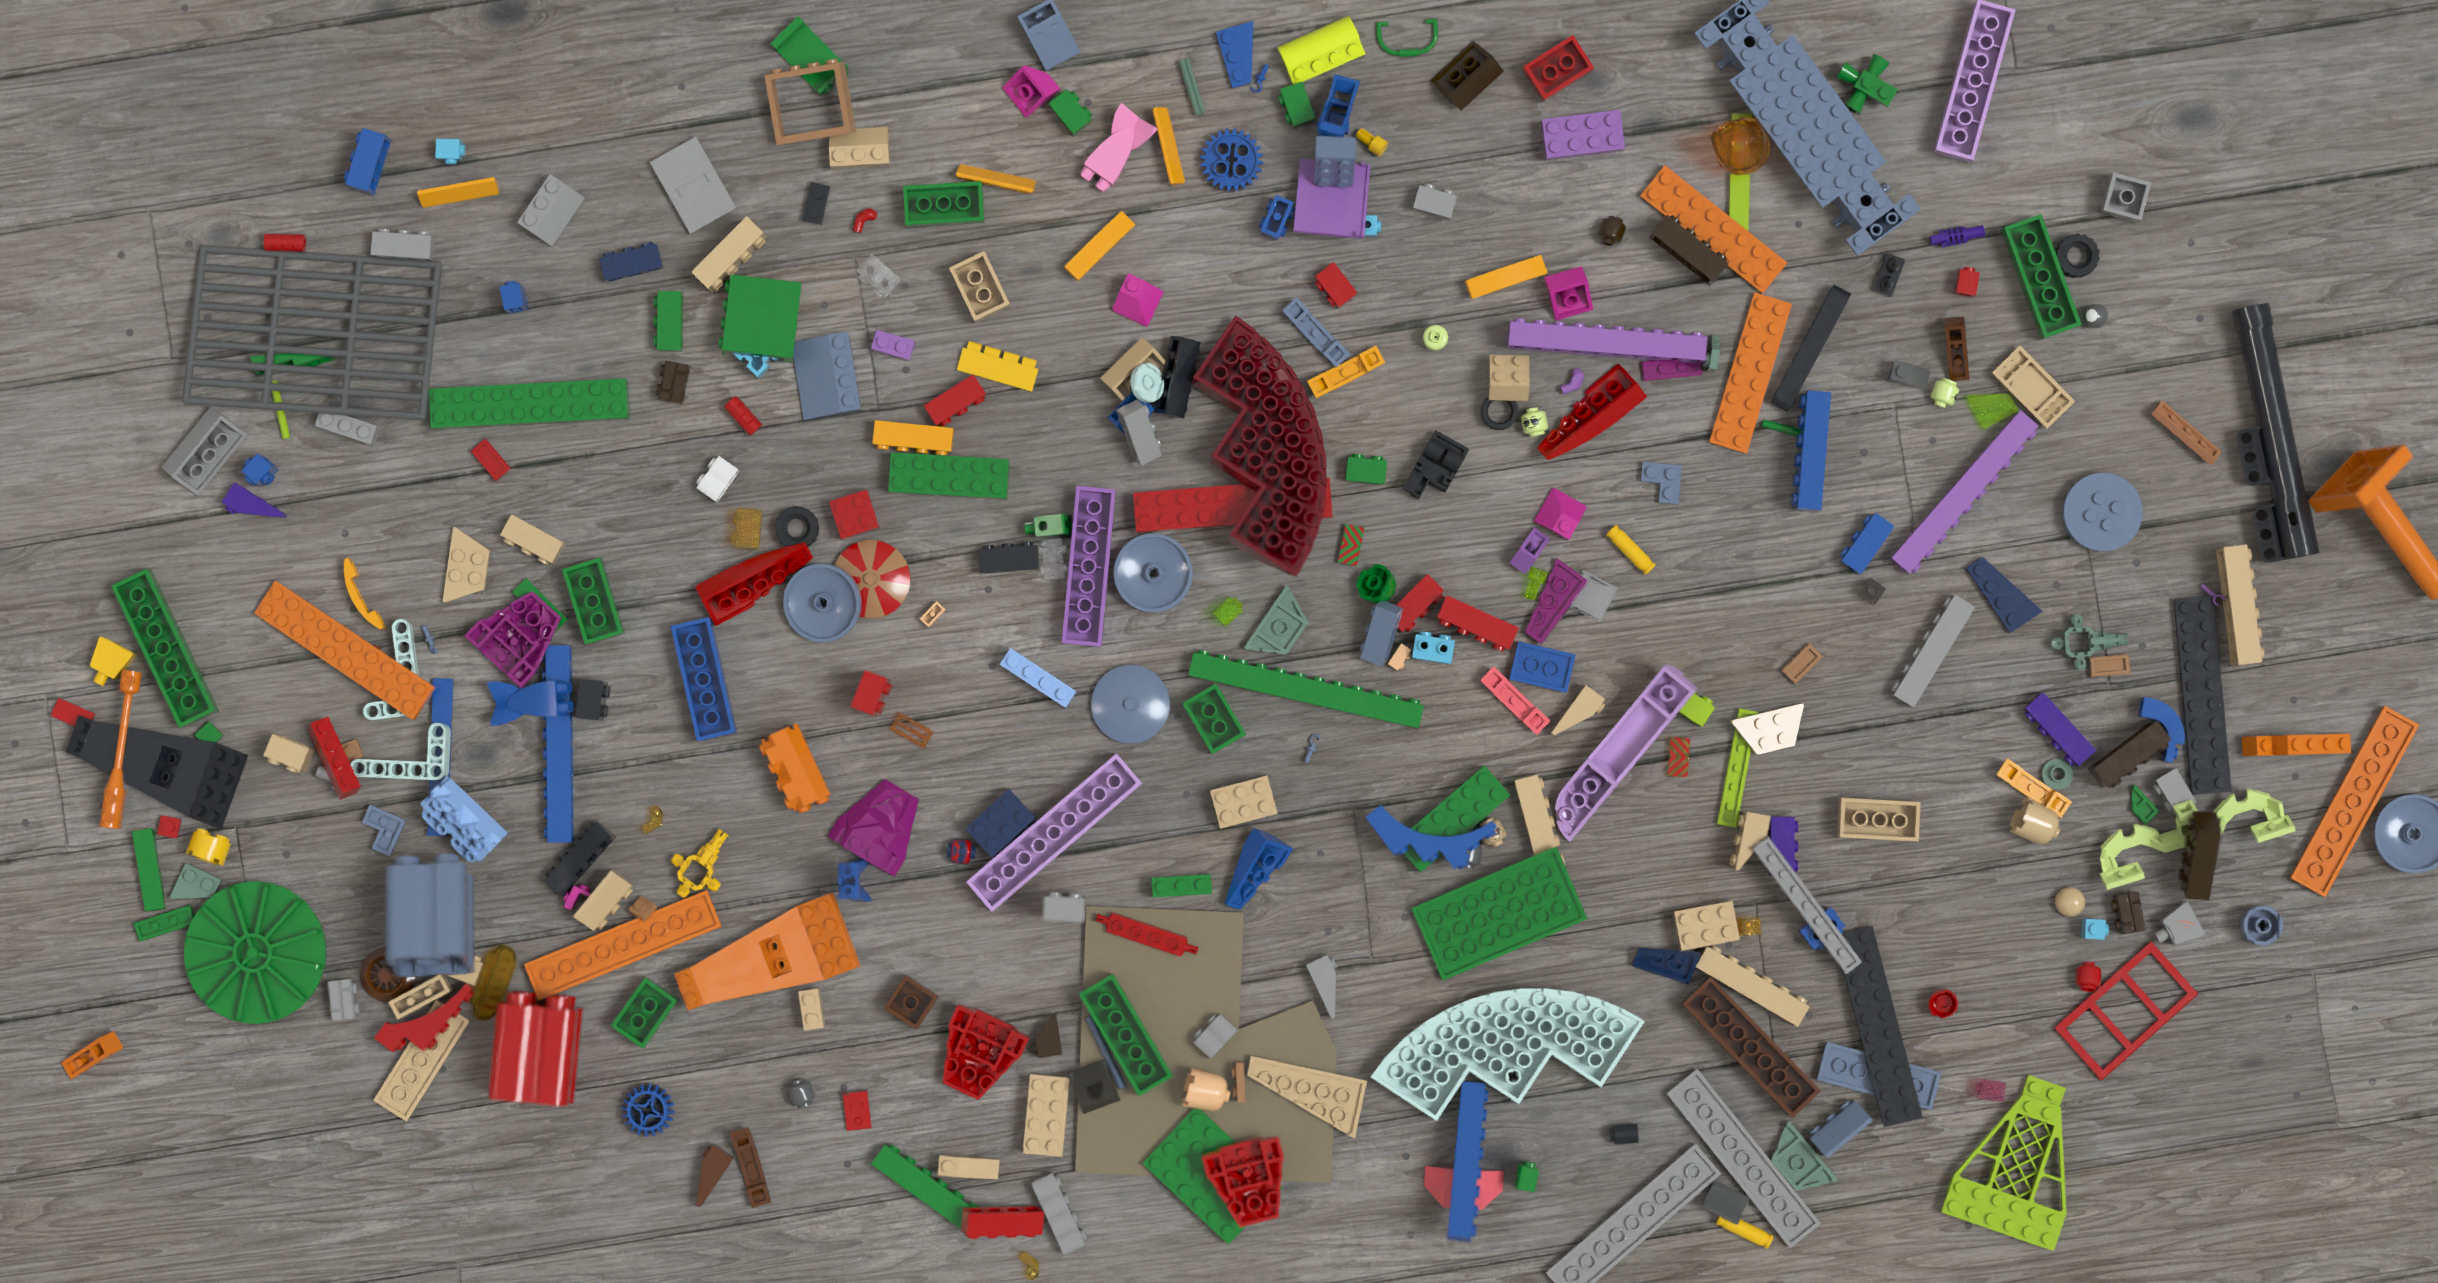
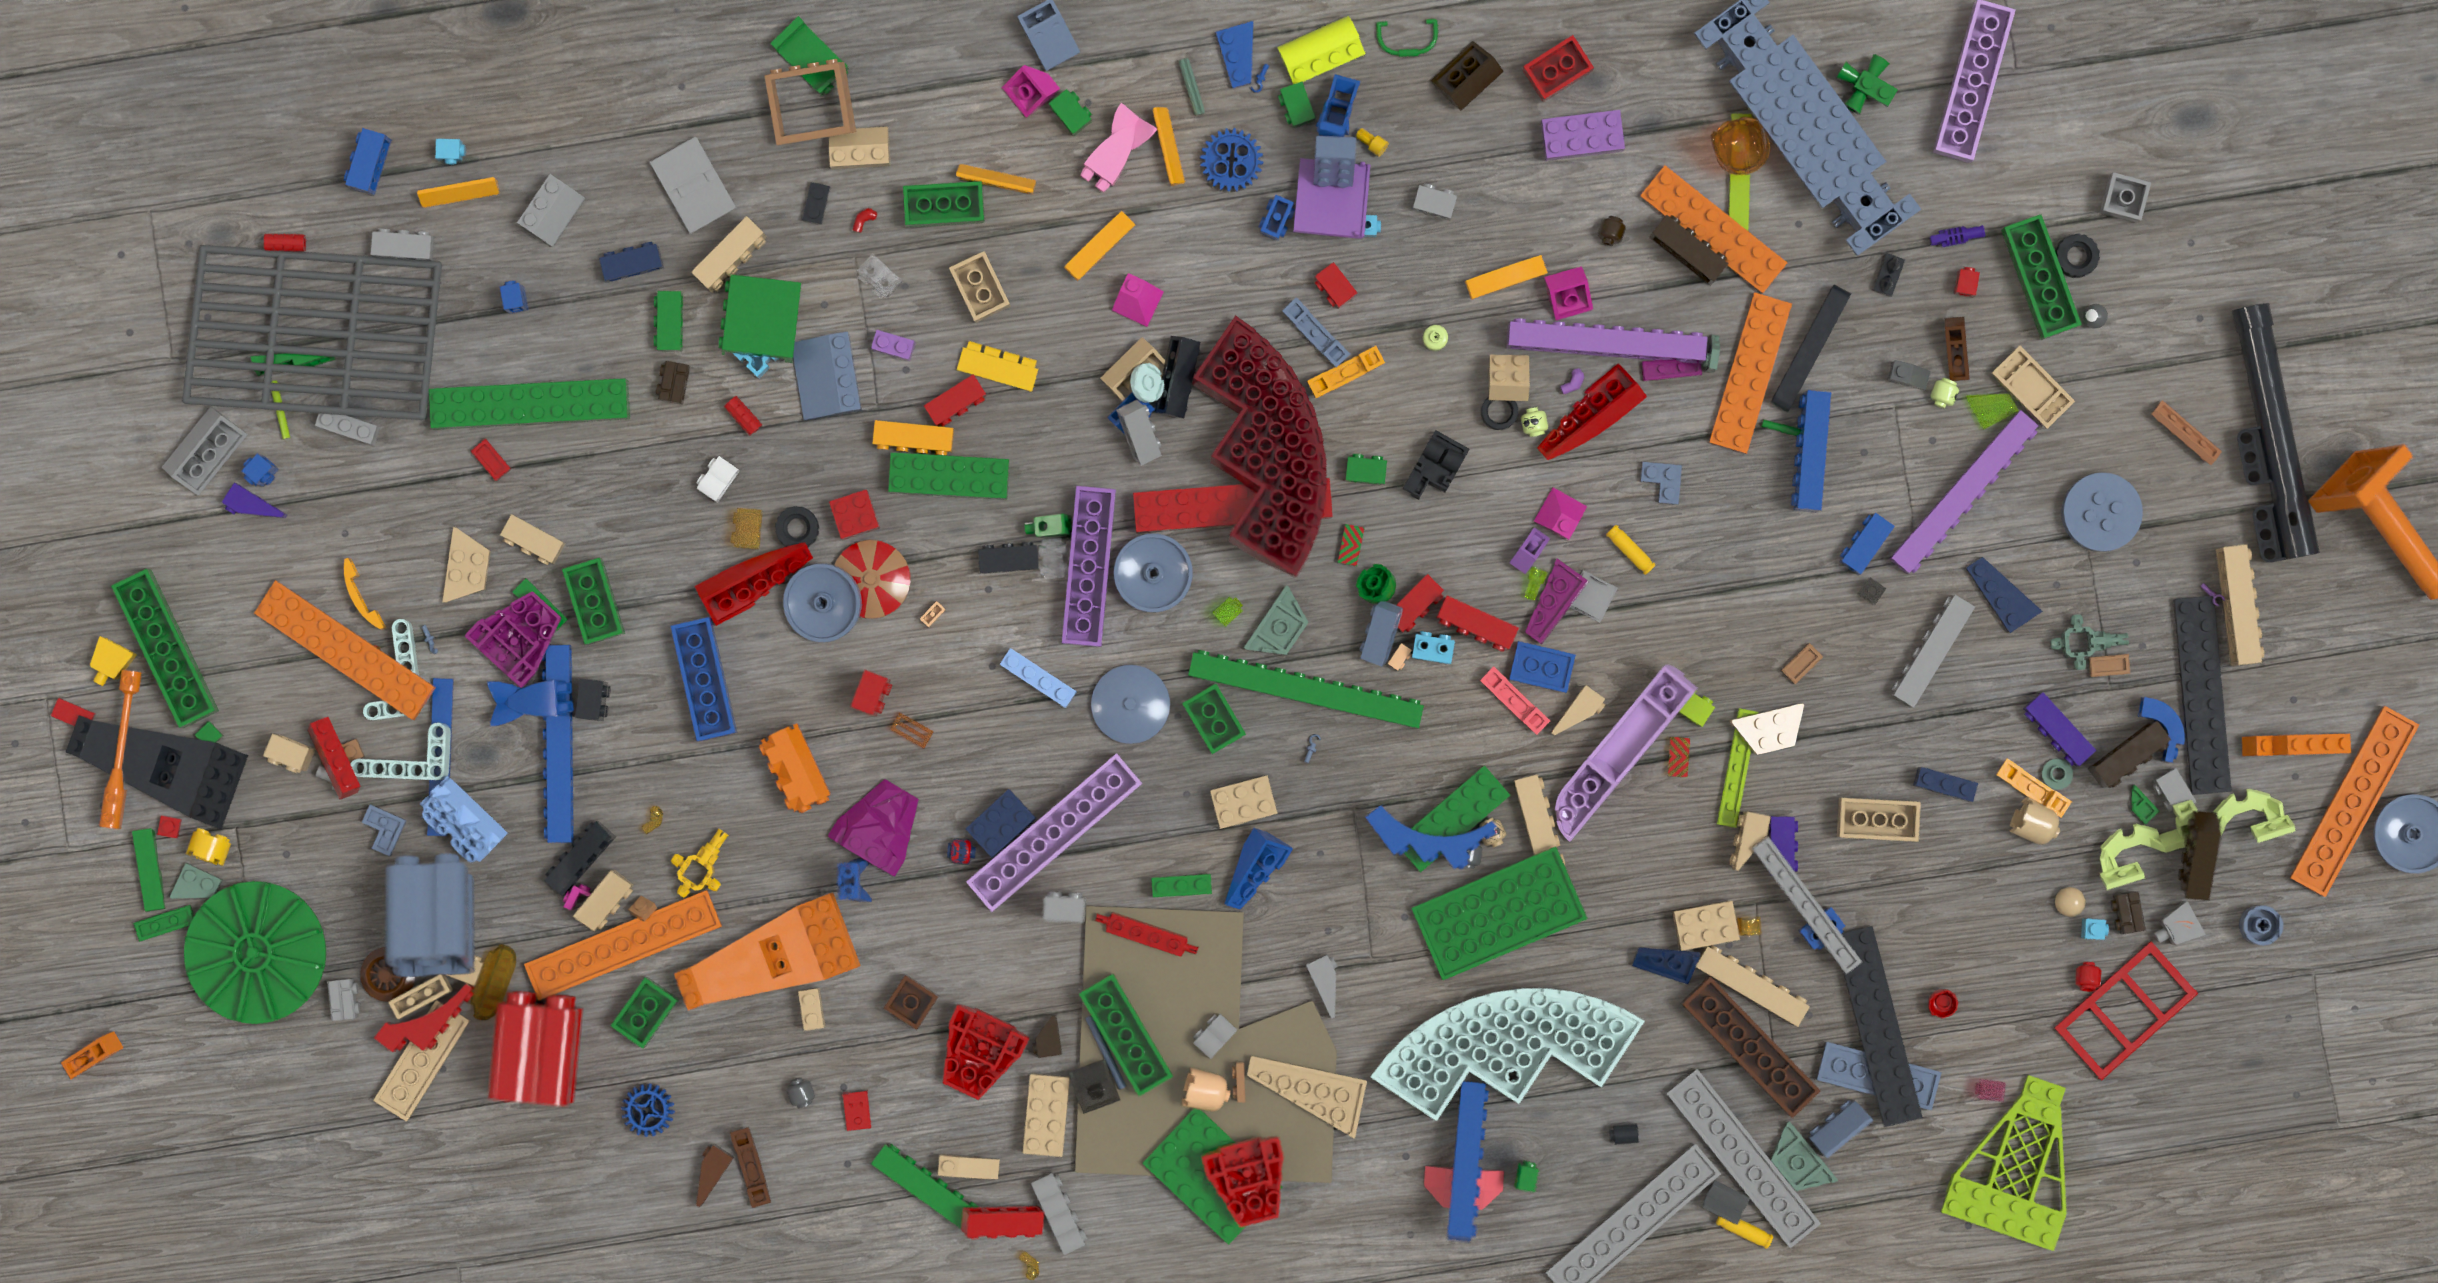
none -> dark blue brick [1913,767,1978,802]

